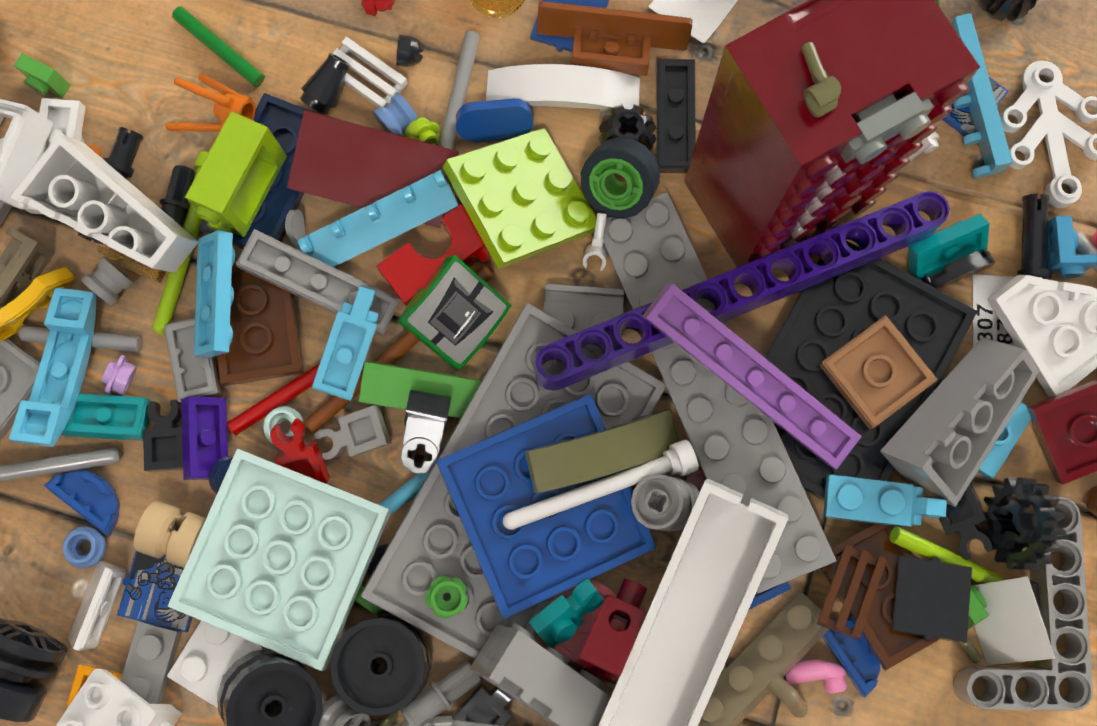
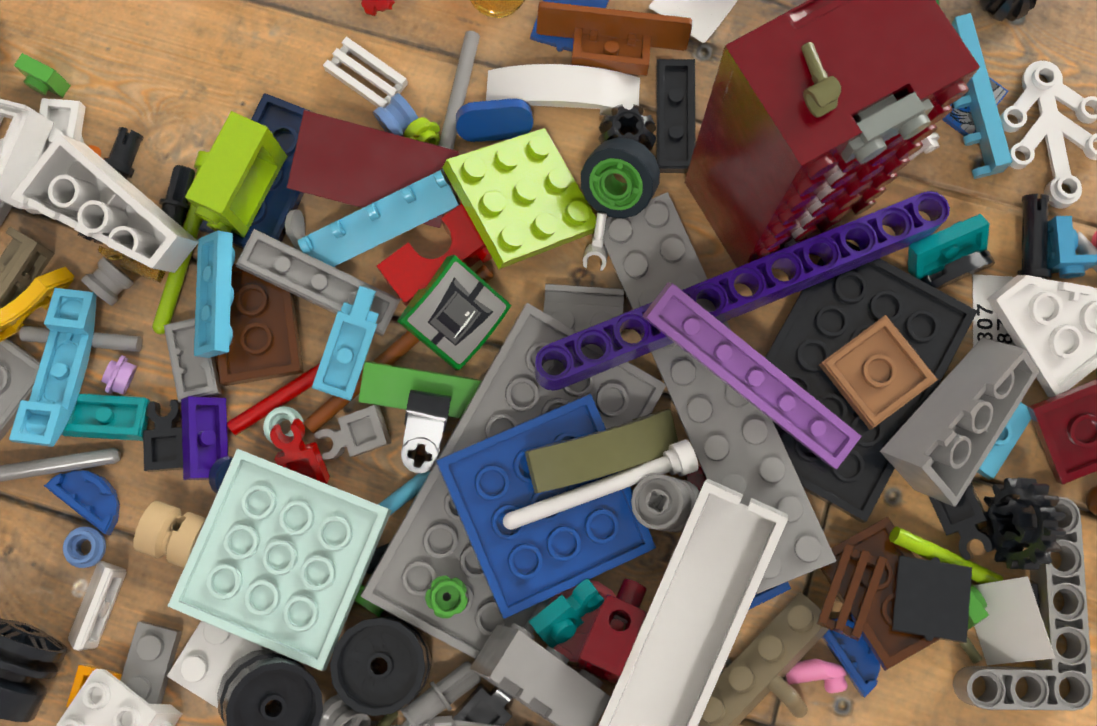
piece [117,551,192,632] -> none
orange plant [166,74,256,132] -> none
green bar [172,6,265,87] -> none
black cone [300,53,350,115] -> none
black hinge [396,34,424,67] -> none
medium azure hinge [823,474,947,527] -> none

